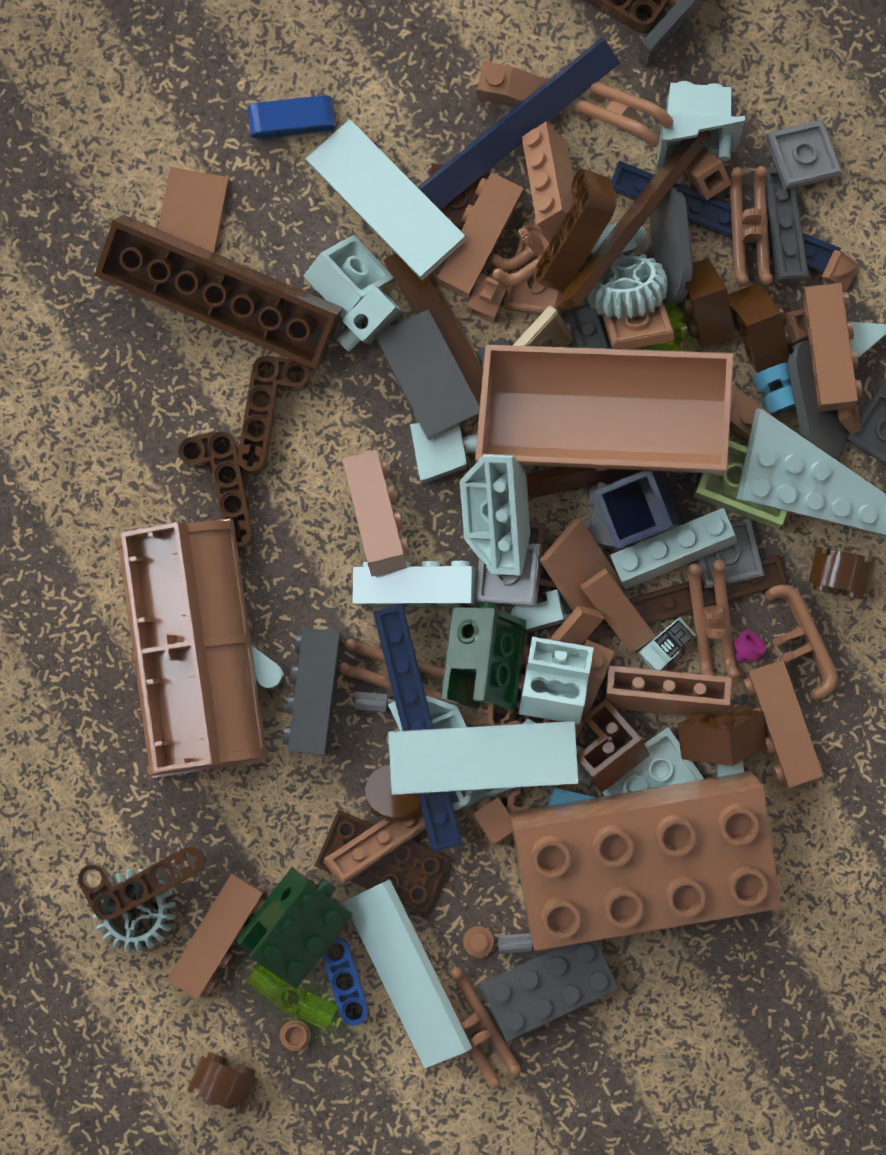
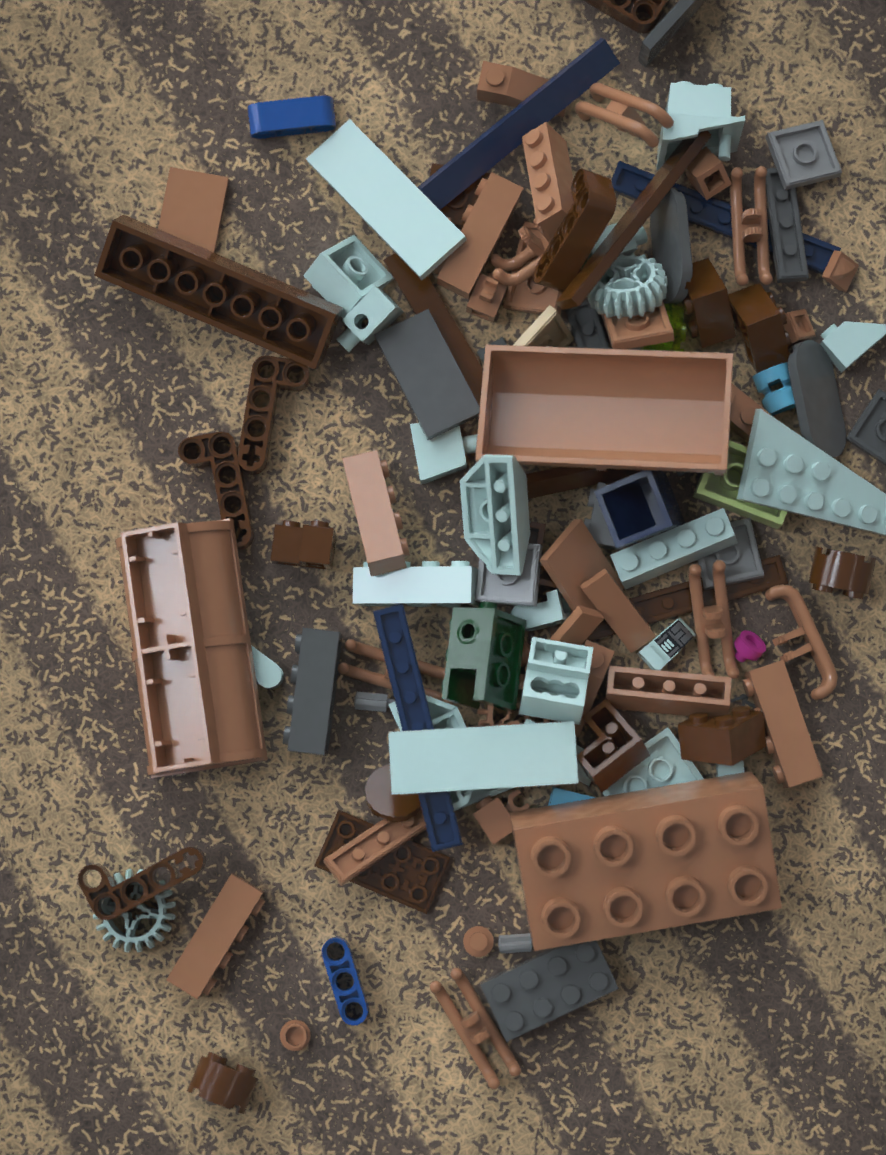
dark green torso [236,867,353,989] -> none
clear neon green piece [246,964,338,1031] -> none
light aqua tile [343,879,472,1069] -> none
nougat brick [803,283,862,412] -> none
nougat tile [836,405,861,434] -> none
none -> reddish brown brick [270,520,337,570]

